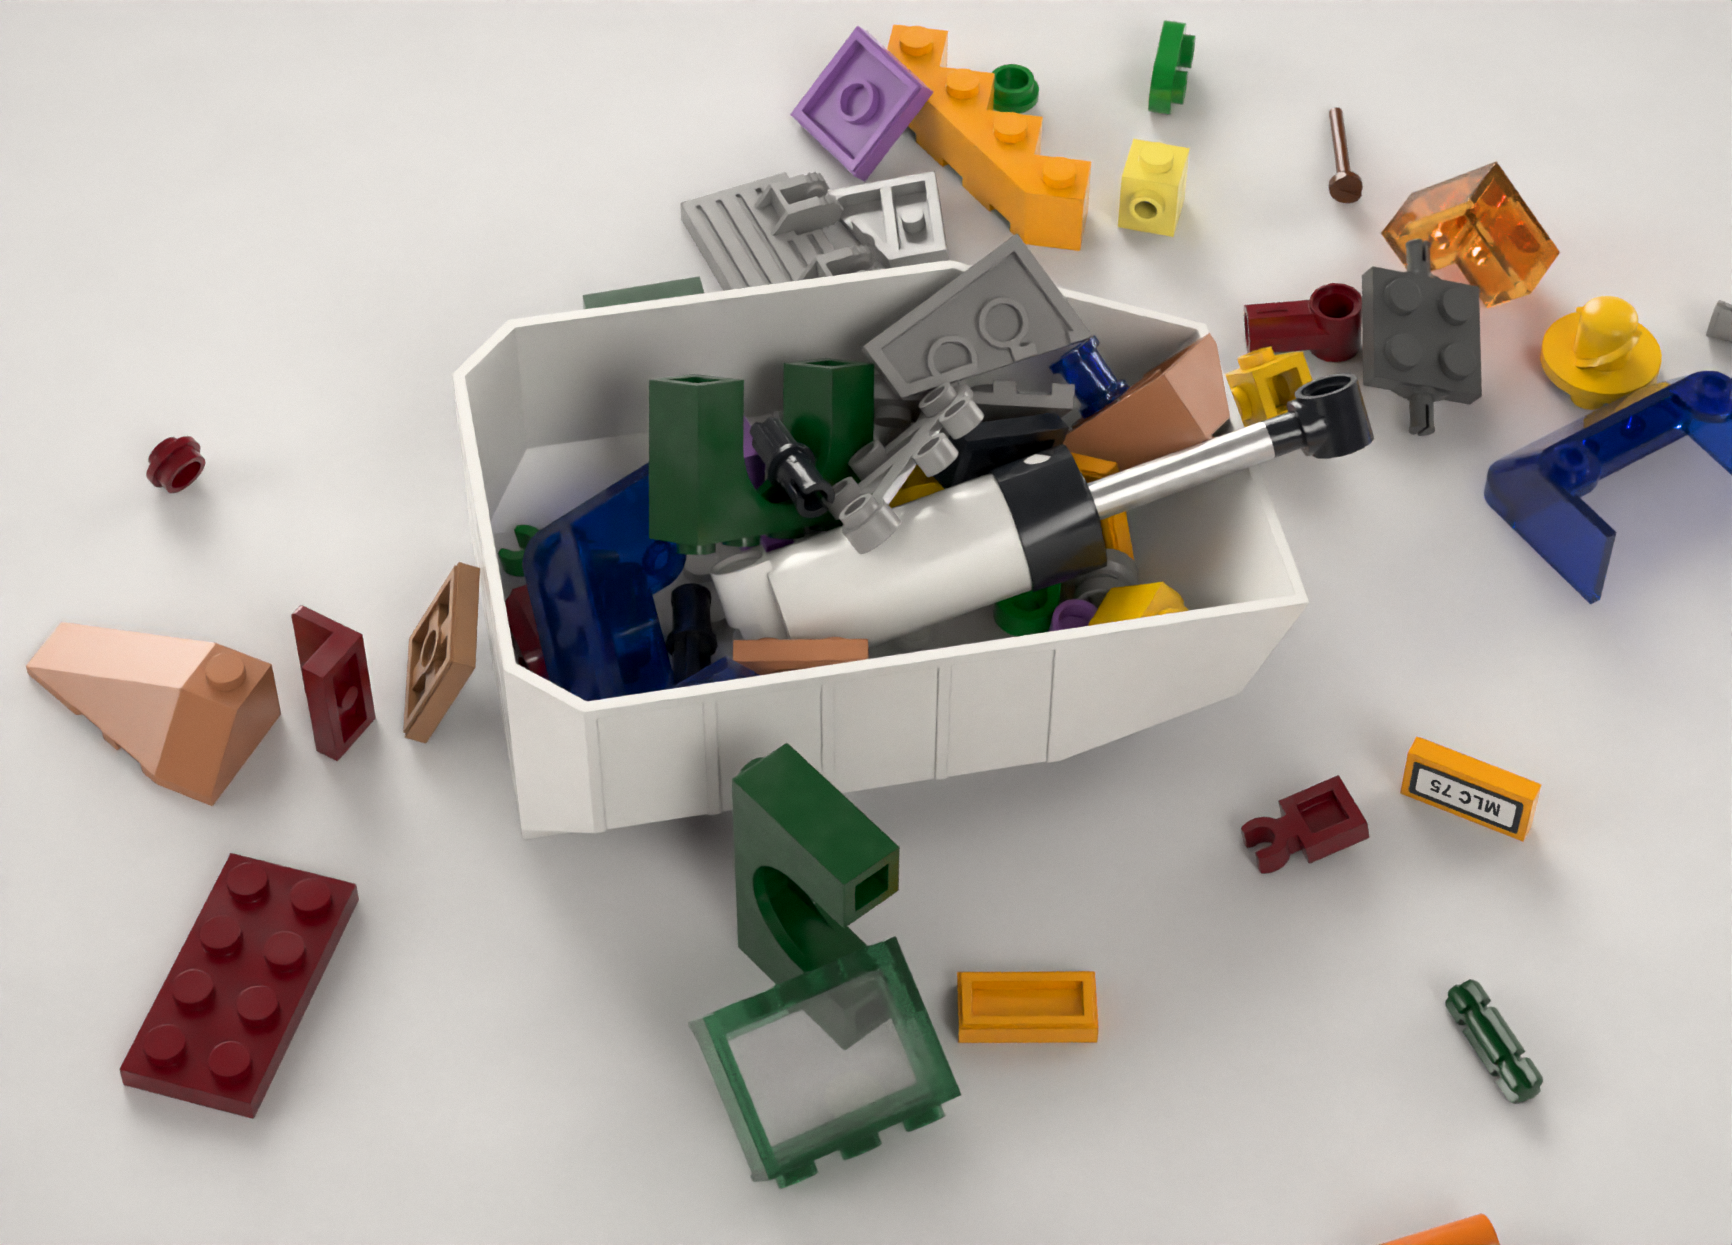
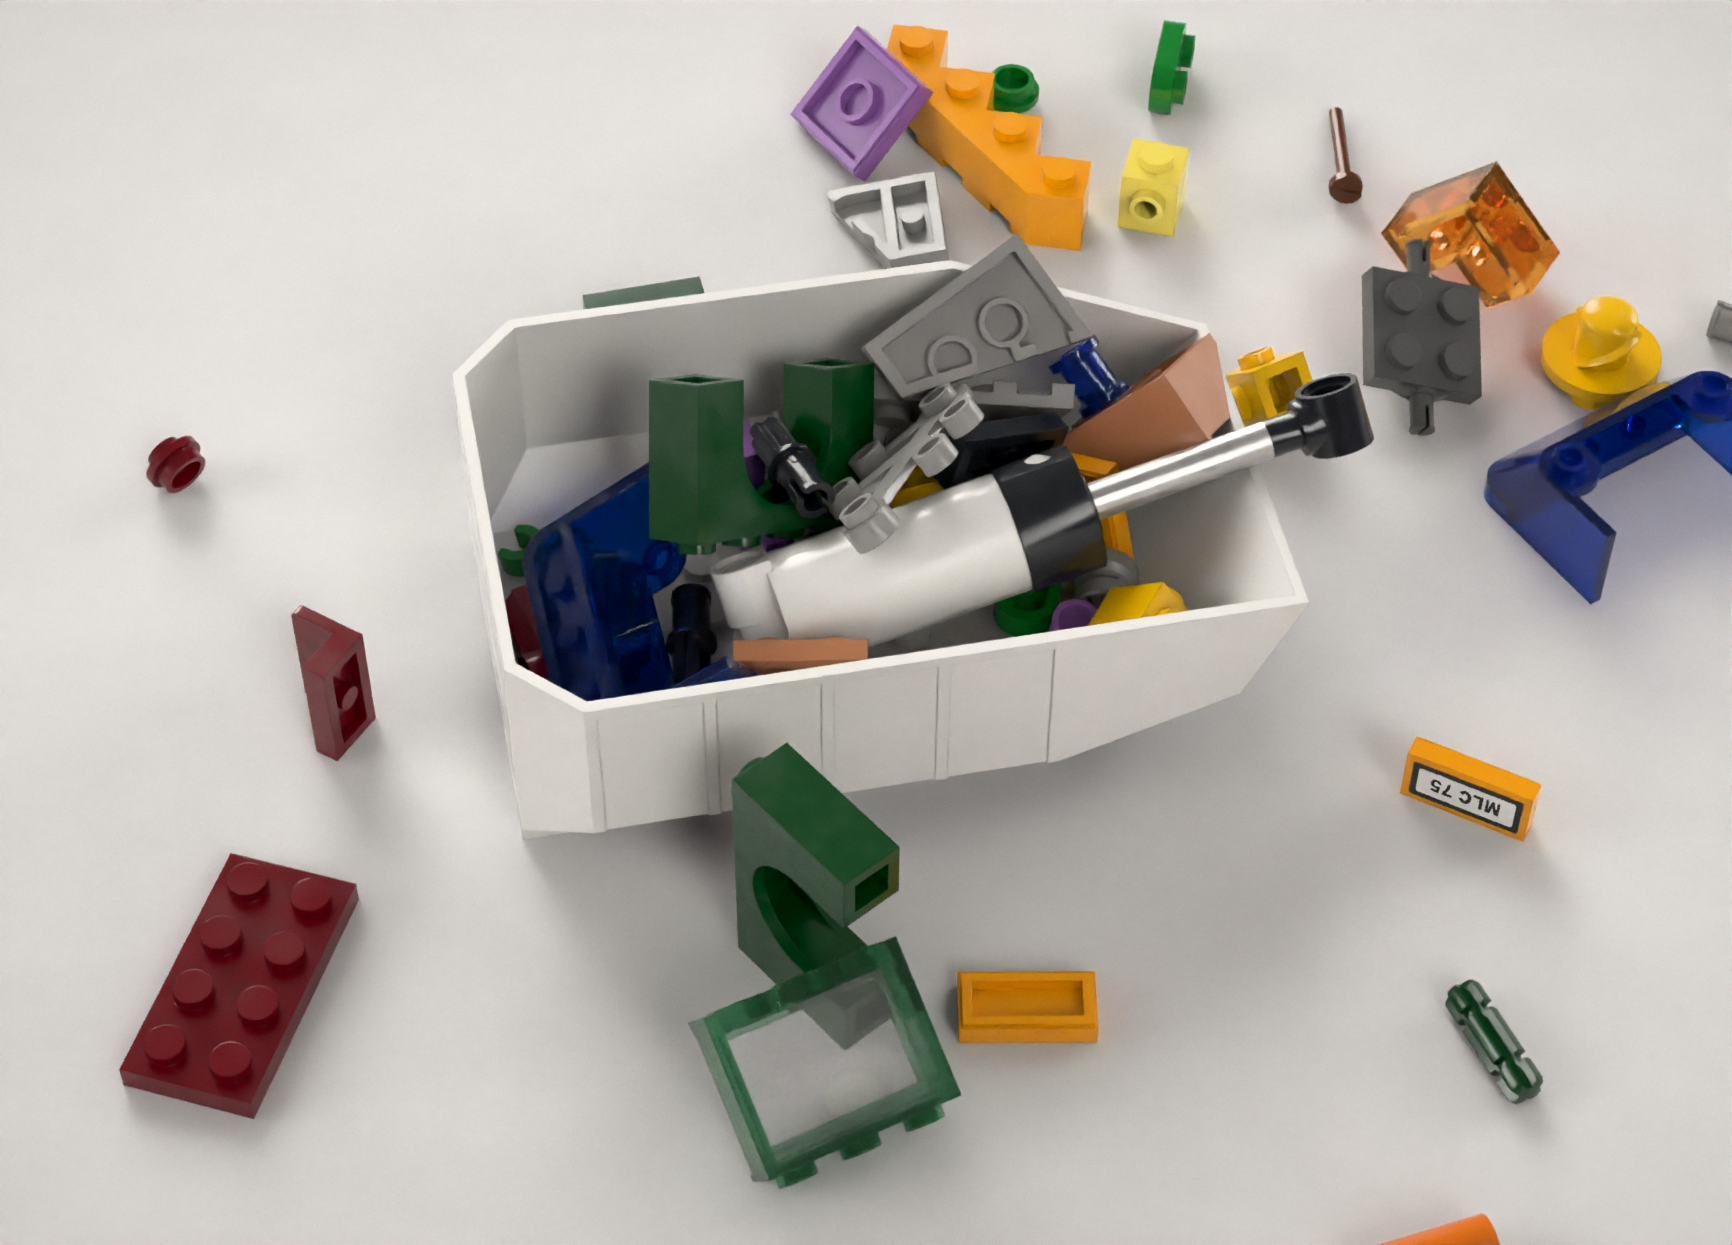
nougat wedge [26,622,281,806] -> none
medium nougat piece [403,562,480,744] -> none
light grey hinge [680,171,881,291] -> none
dark red plate [1241,775,1370,874] -> none
dark red piece [1244,283,1362,362] -> none

